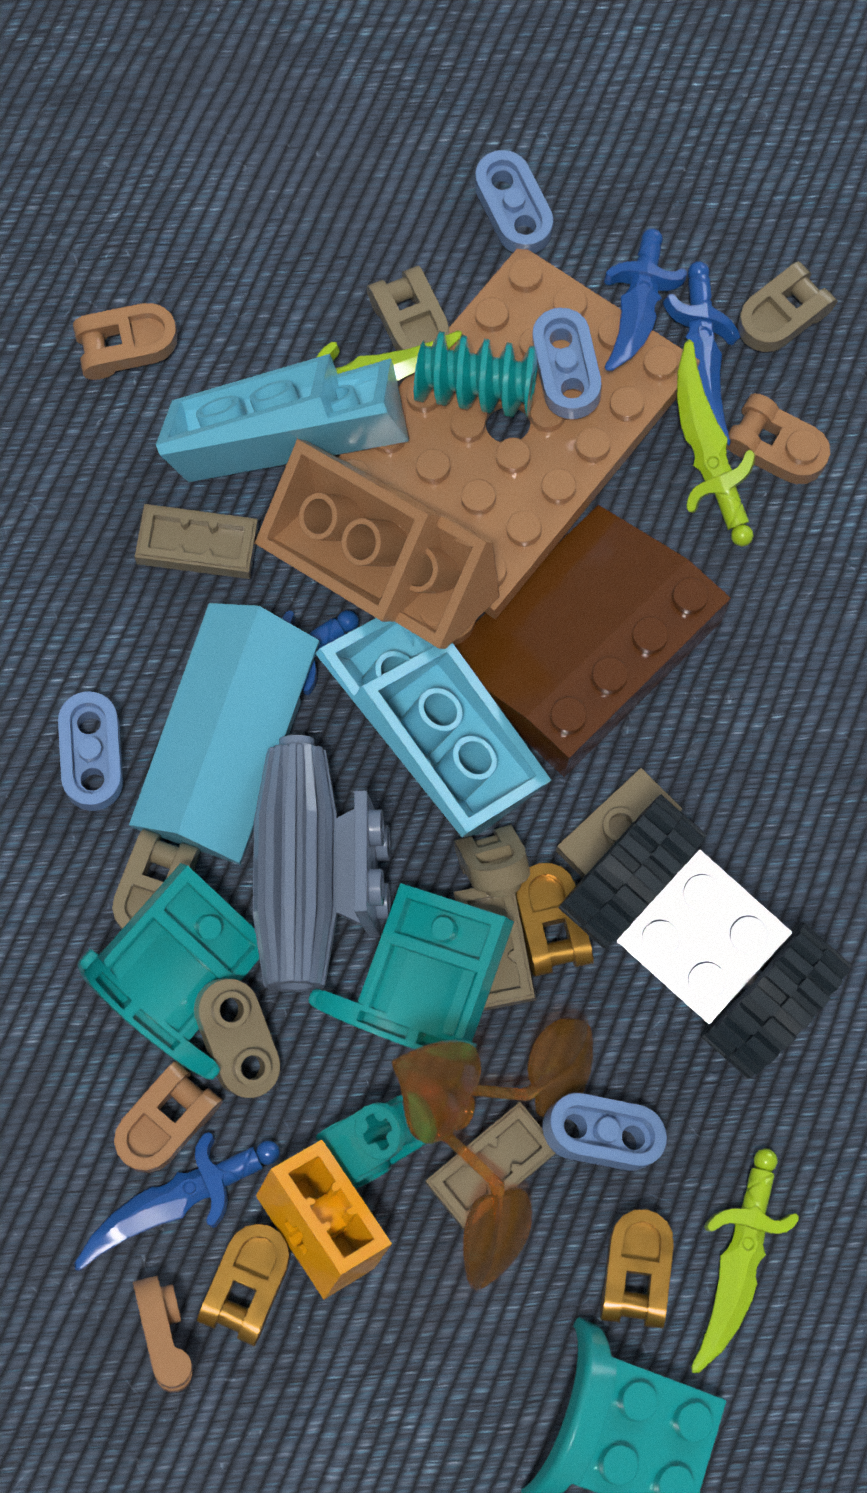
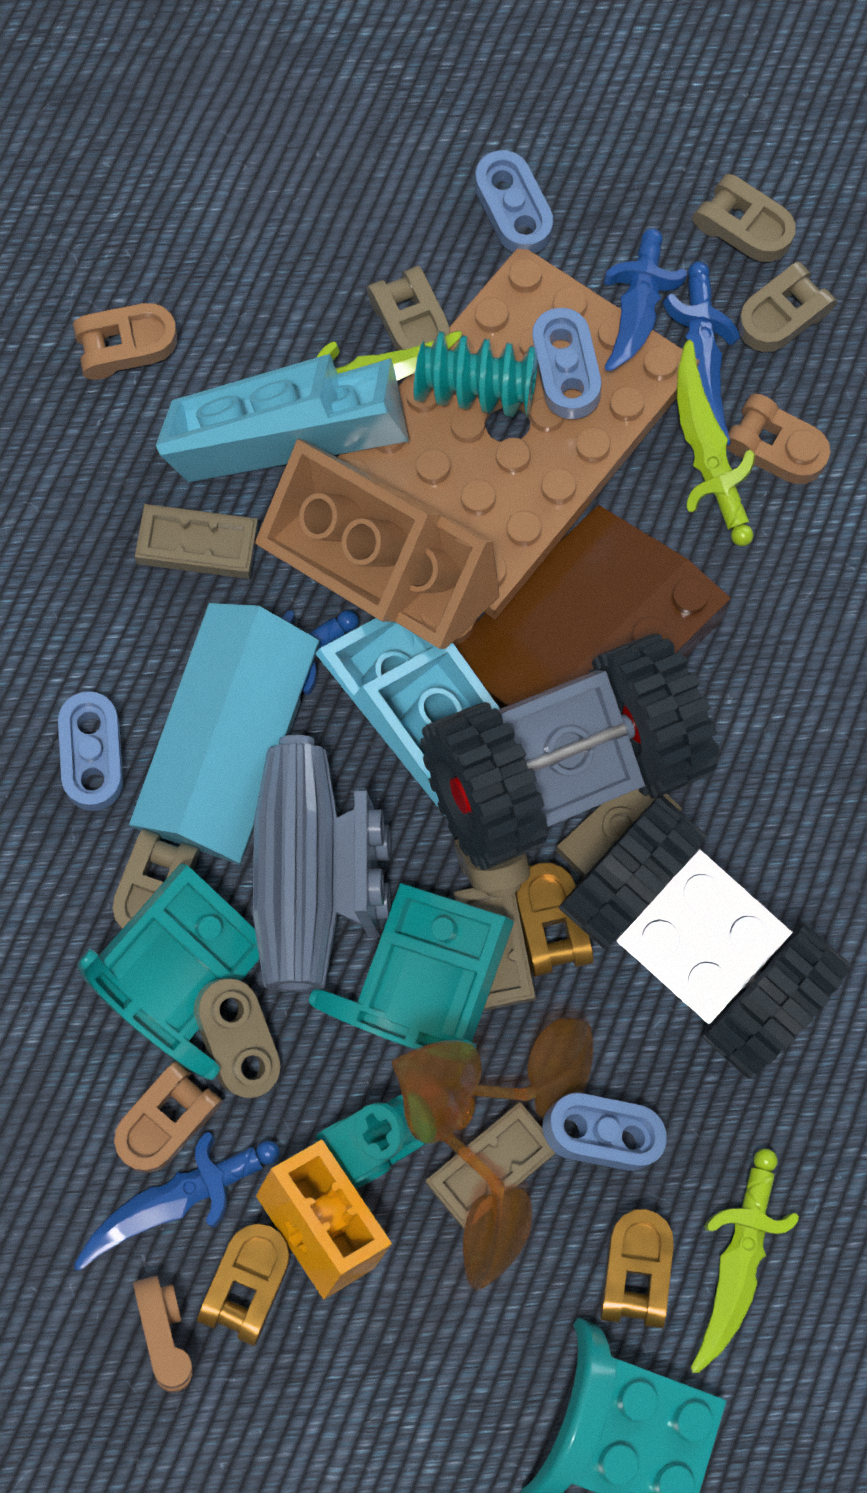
none -> black plate [421,633,719,871]
none -> dark tan plate [692,174,796,262]

